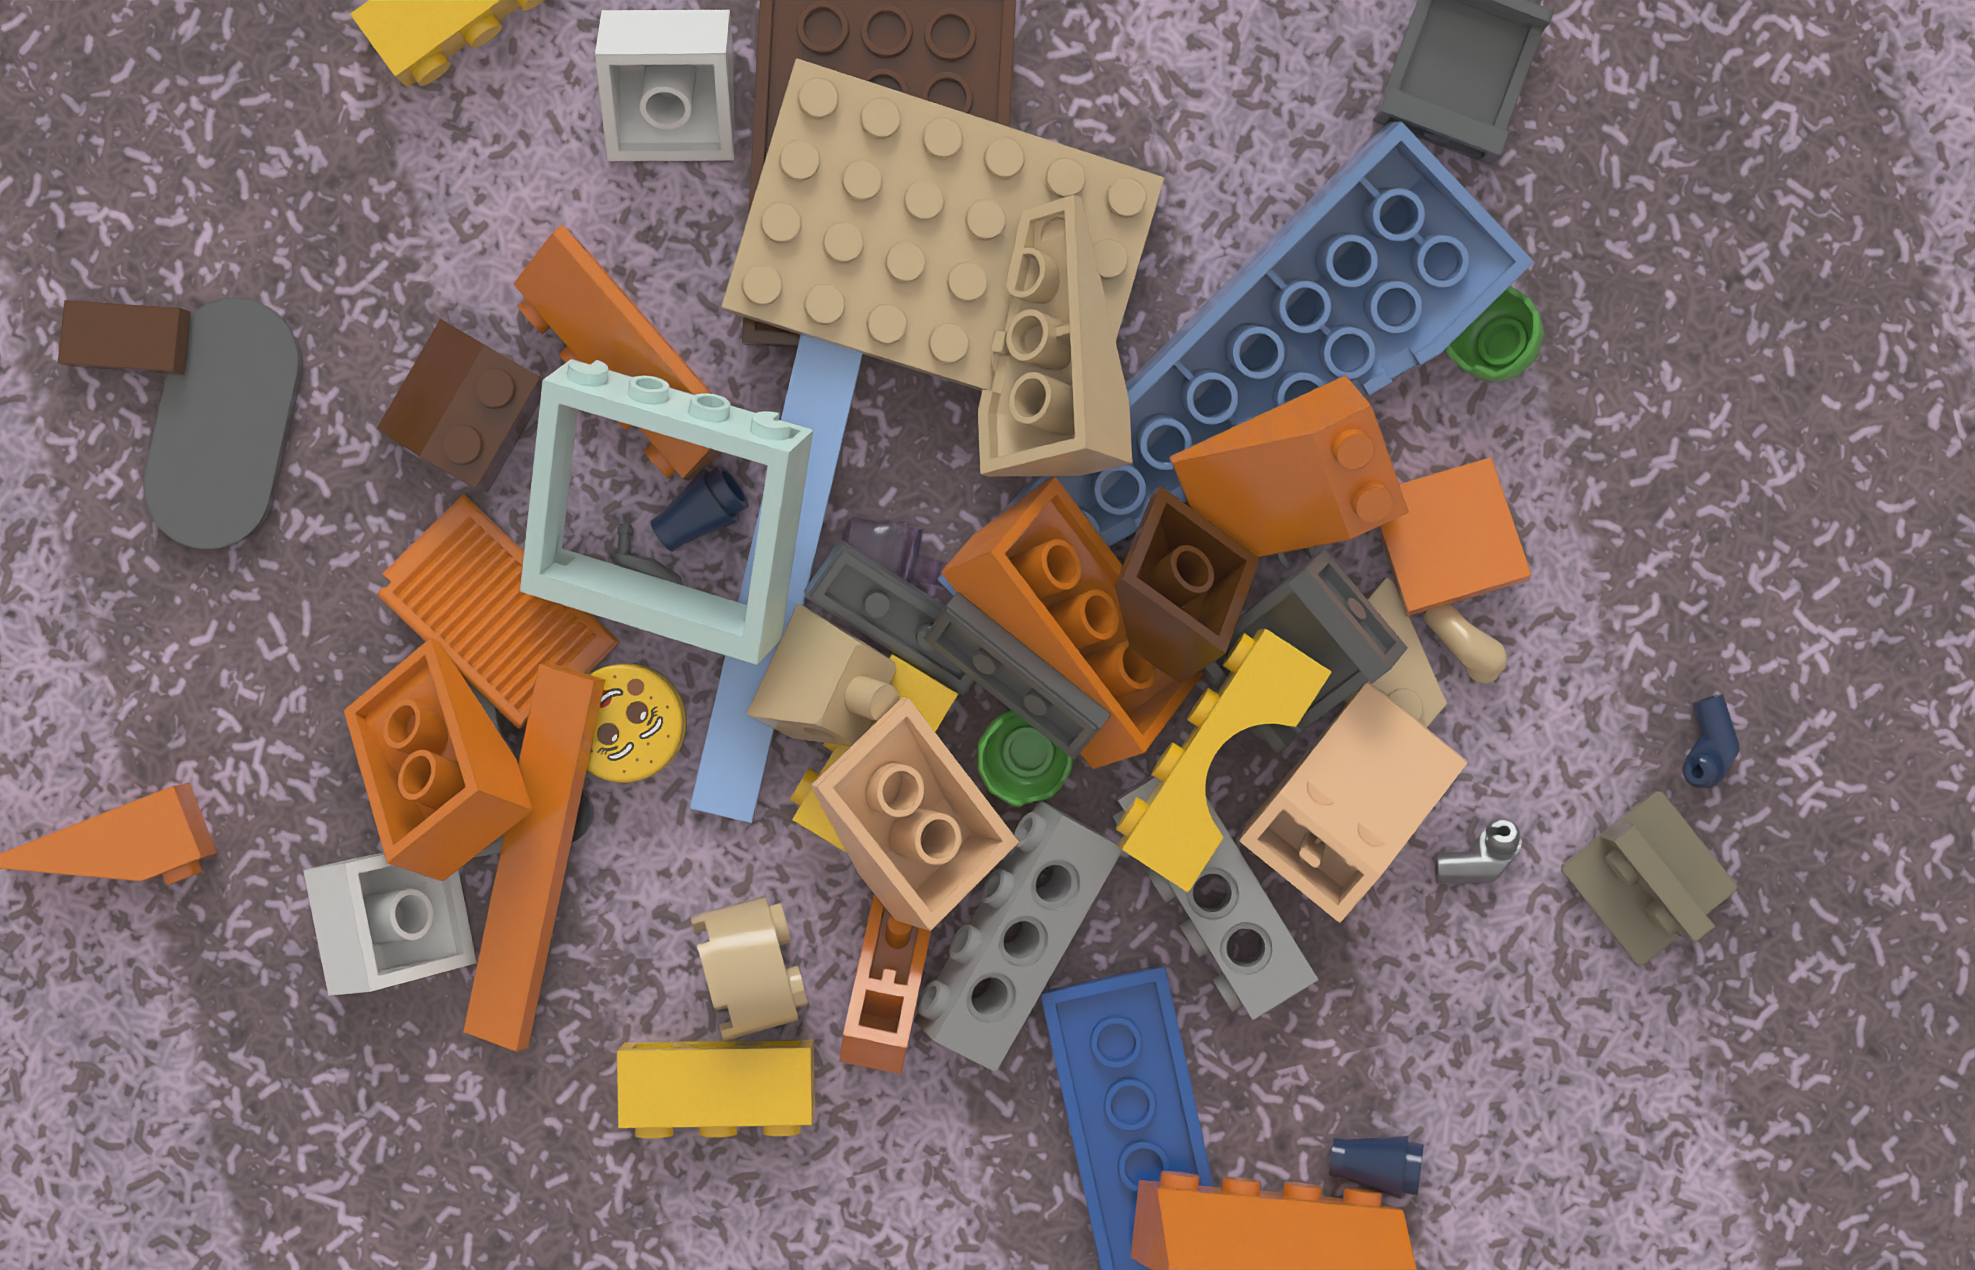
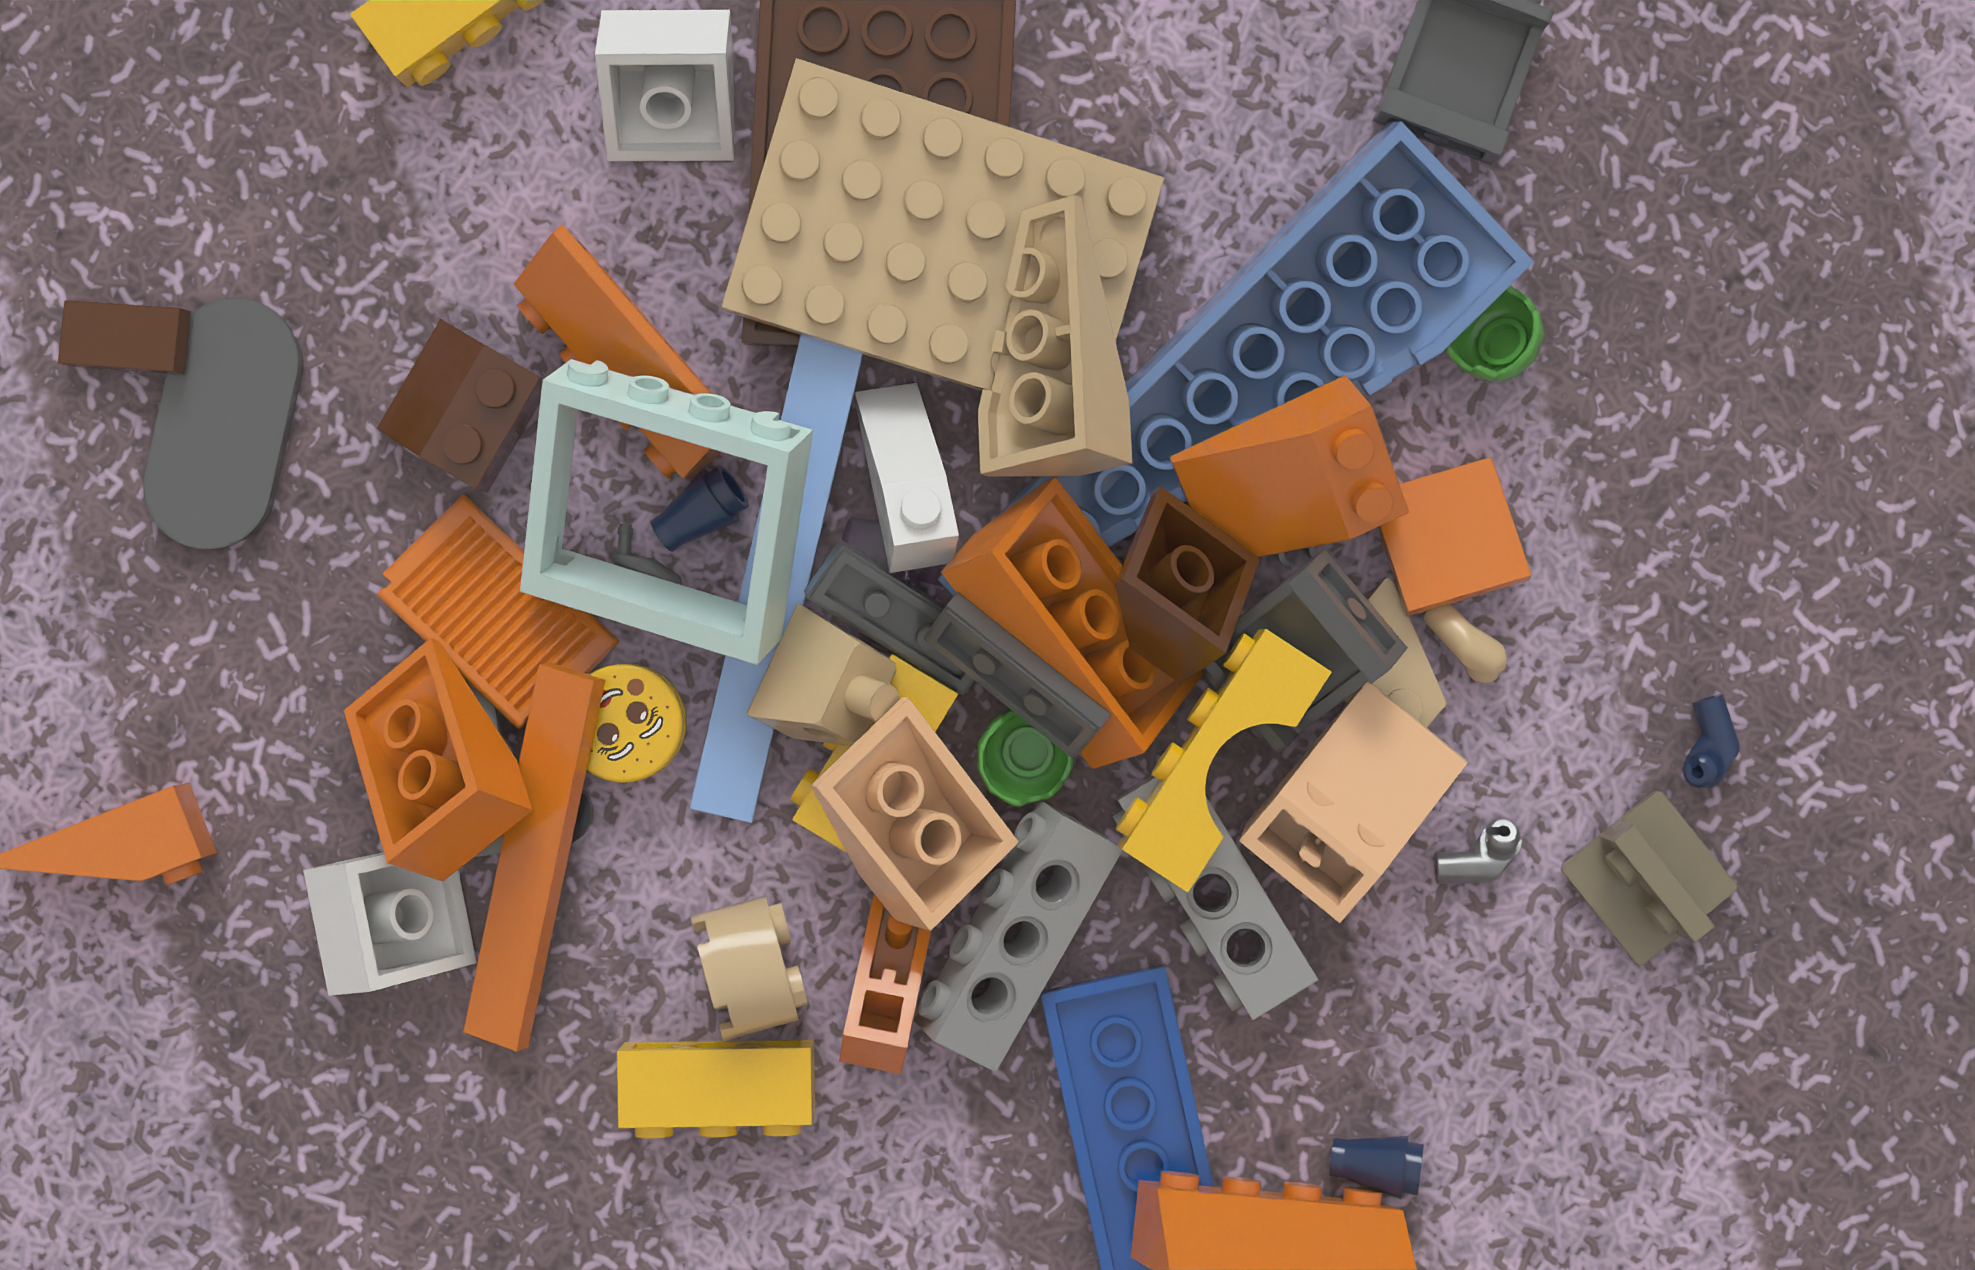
none -> white slope [854,383,959,573]

